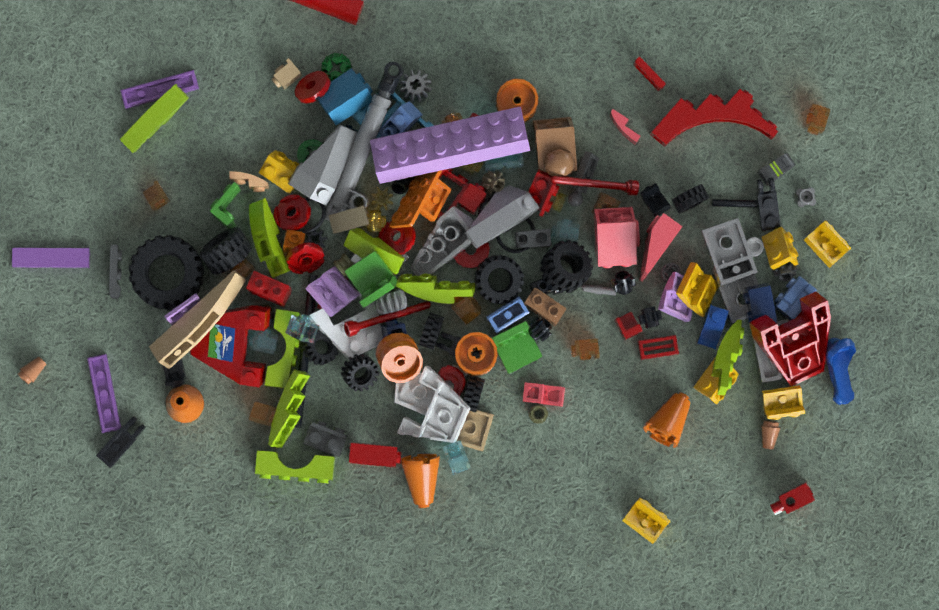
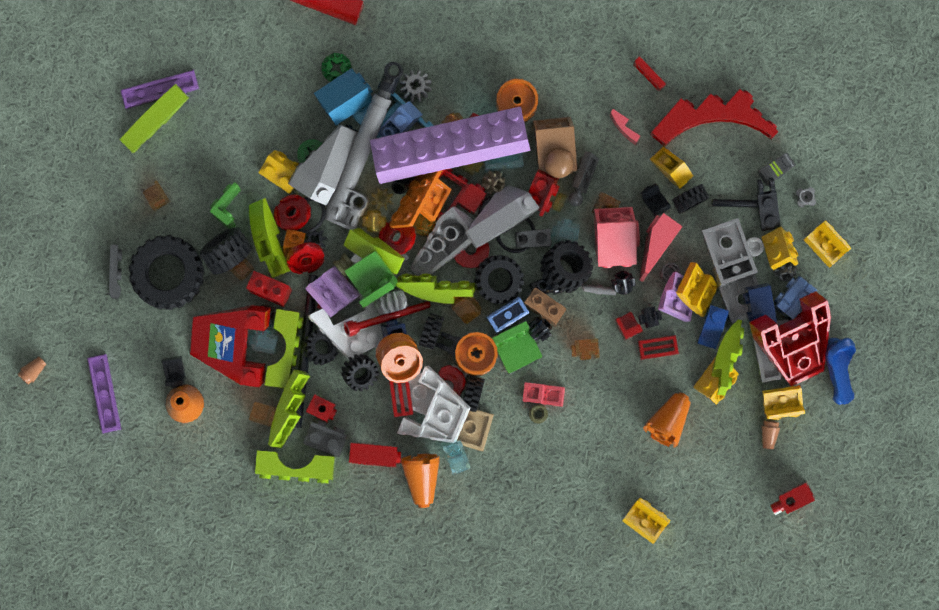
medium lavender tile [12,248,90,268] -> none
black hinge [96,416,146,468] -> none
tan slope [149,271,246,369] -> none
lavender slope [164,293,201,325] -> none
light nougat slope [229,171,269,192] -> none
tan brick [271,58,302,90] -> none
clear light blue brick [285,314,320,343] -> none
red tile [295,71,331,104] -> none
dark tan slope [328,206,369,234] -> none
red piece [550,176,639,196] -> none
clear orange brick [806,104,831,135] -> none
none -> red brick [306,394,337,423]
none -> red tile [389,381,413,417]
none -> clear yellow gear [413,215,436,237]
none -> yellow slope [650,147,694,189]

